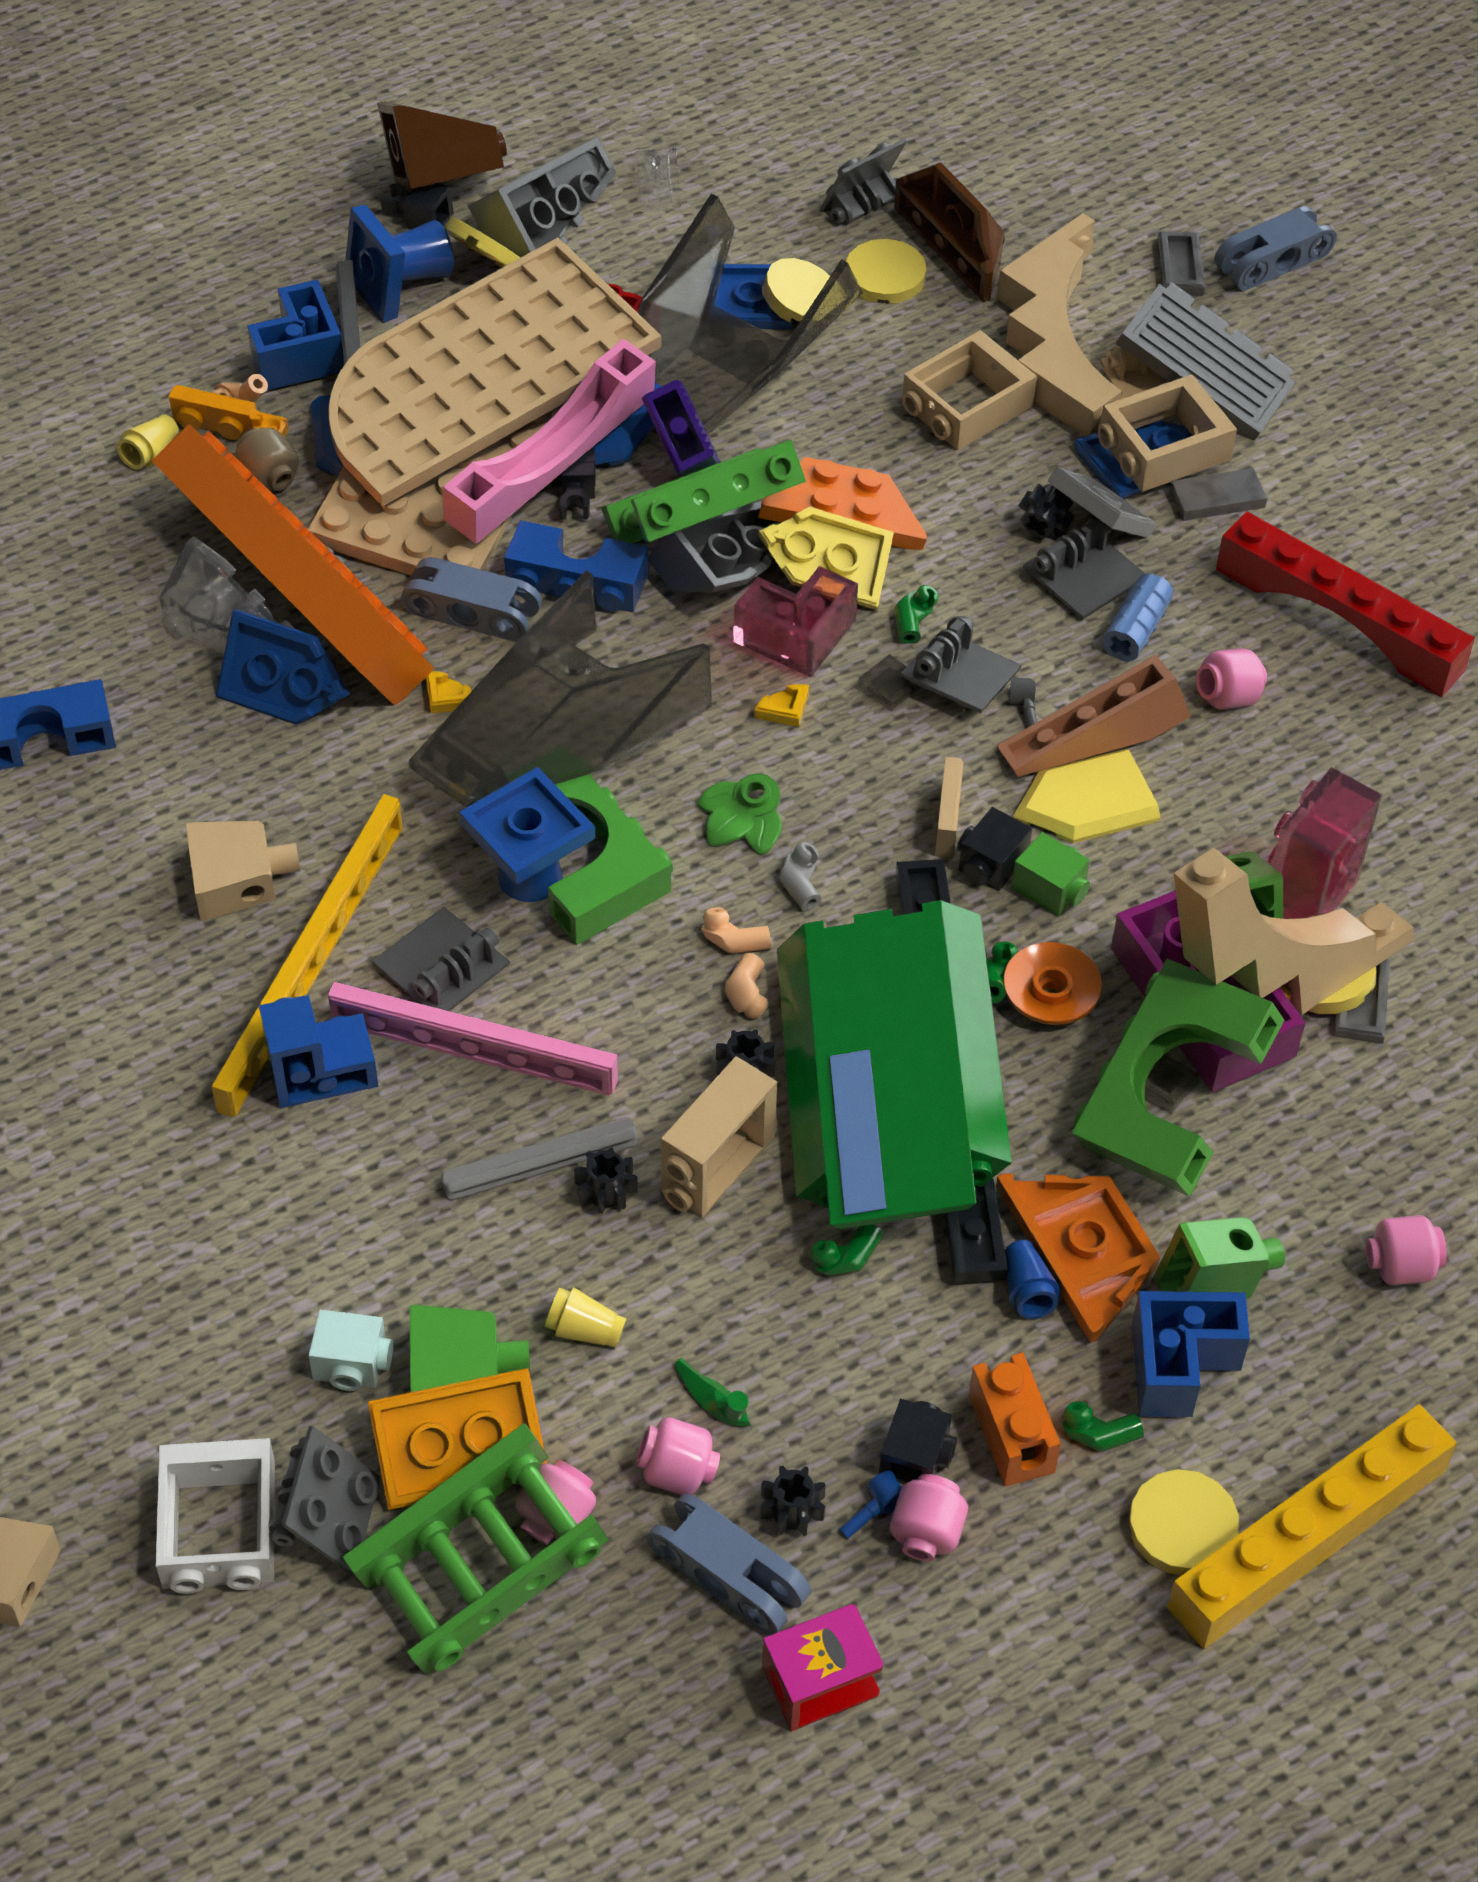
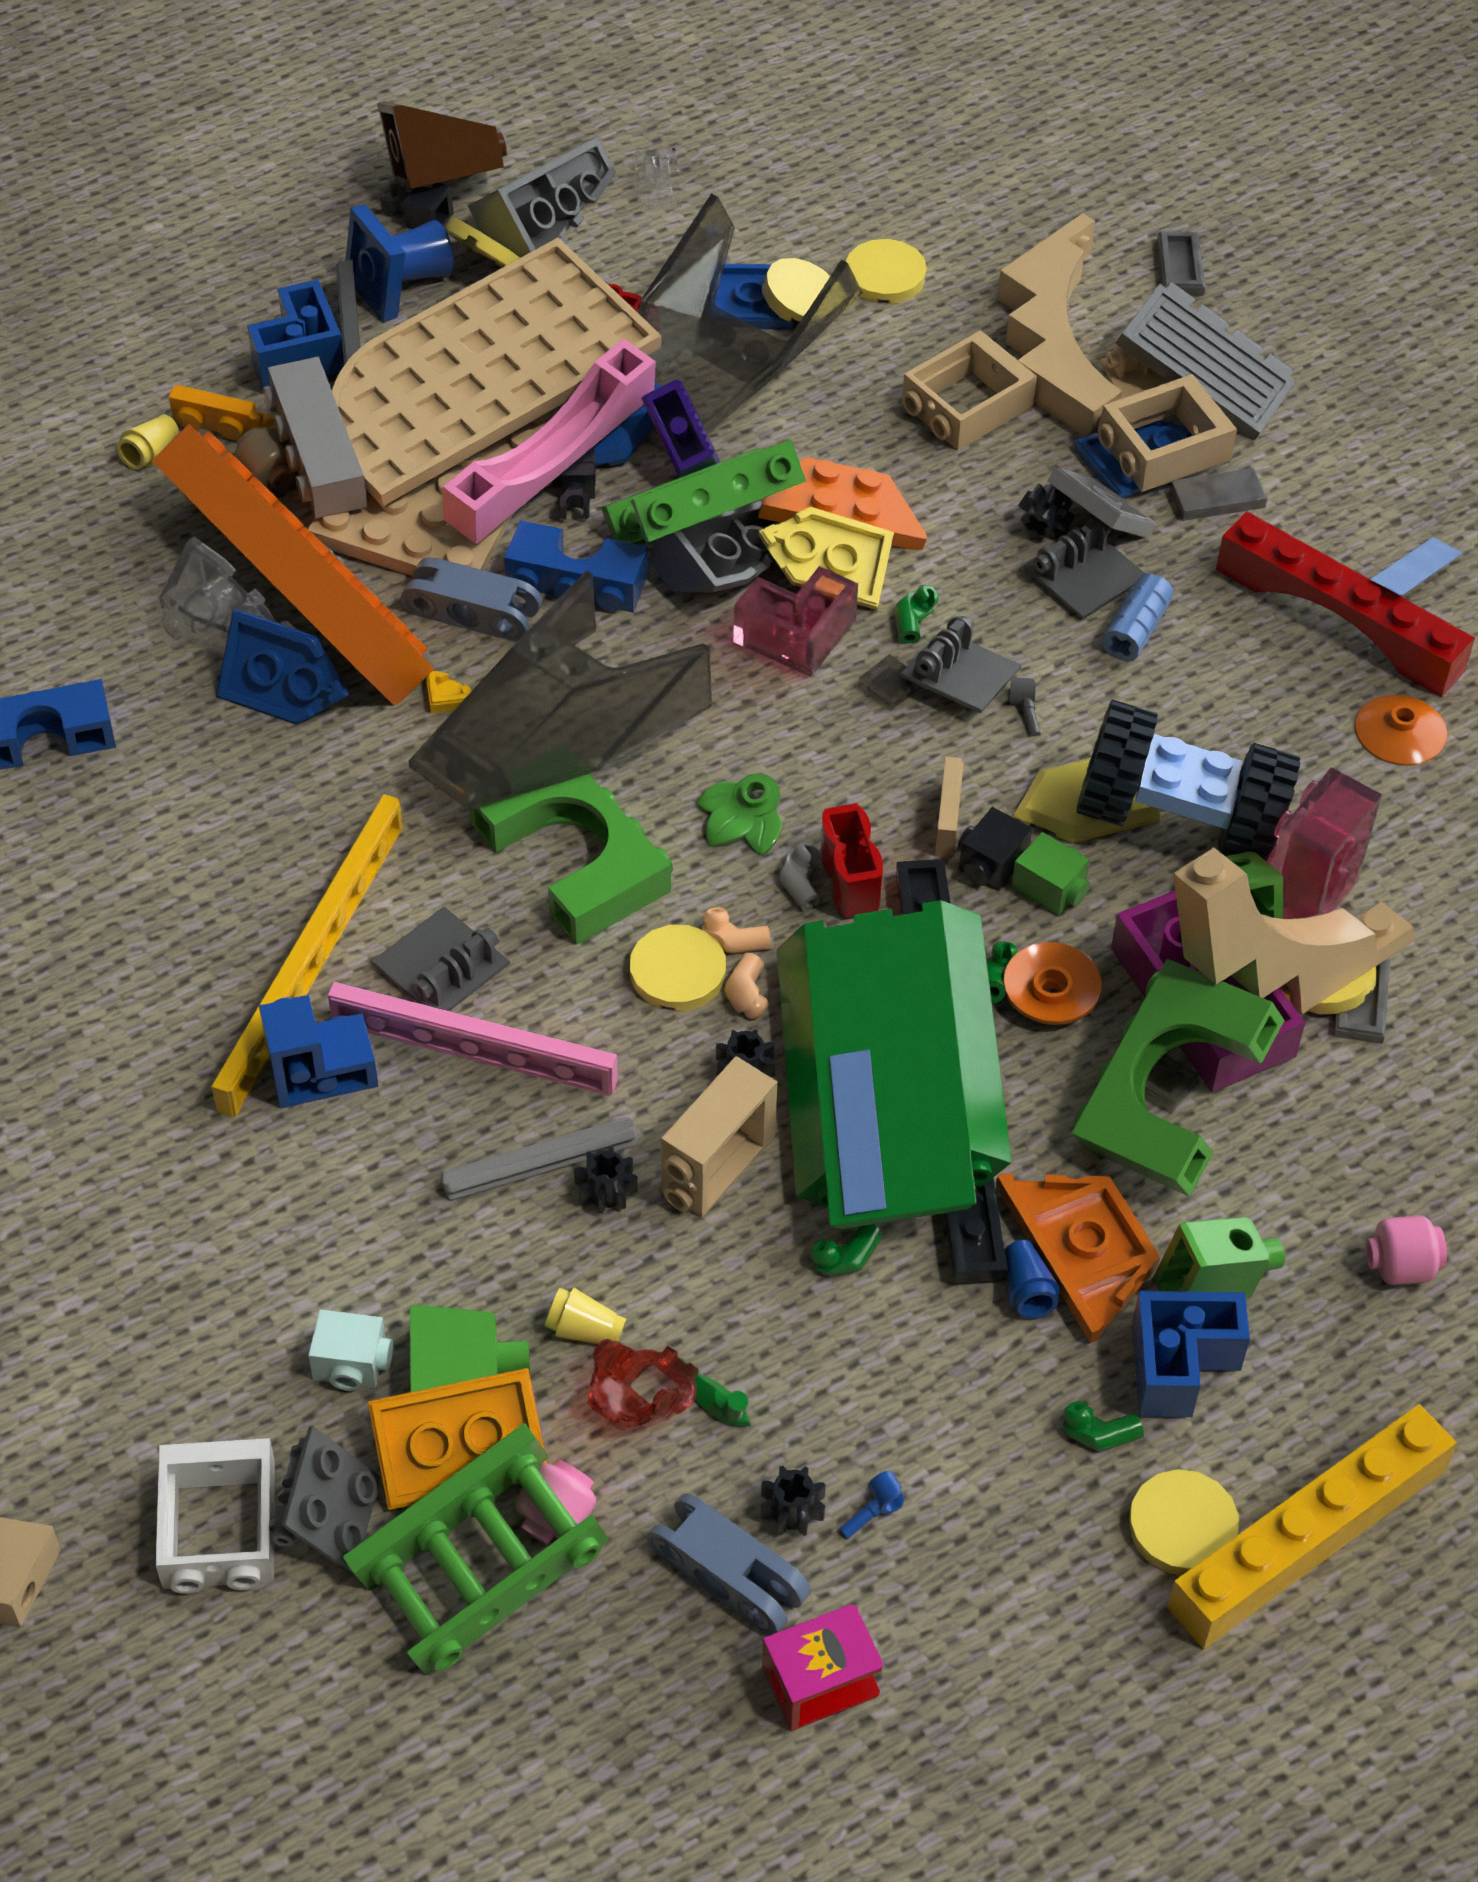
tan torso [185,821,300,921] -> none
light nougat arm [211,374,268,403] -> none
blue plant [459,767,595,902] -> none
bright pink head [636,1417,720,1495] -> none
yellow tile [754,684,810,727] -> none
dark grey hinge [819,138,907,225] -> none
black brick [879,1398,958,1485] -> none
bright pink head [890,1474,968,1562] -> none
reddish brown wedge [894,162,1005,303] -> none
orange brick [969,1352,1061,1487] -> none
nougat slope [996,655,1191,777] -> none
bright pink head [1196,648,1267,710] -> none
sand blue piece [1214,206,1337,291] -> none
none -> light grey brick [263,356,367,518]
none -> clear red helmet [587,1339,699,1431]
none -> light yellow tile [630,925,726,1011]
none -> red brick [820,803,883,918]
none -> black plate [1076,699,1300,863]
none -> orange dish [1355,694,1447,765]
none -> medium blue sticker [1370,537,1463,596]

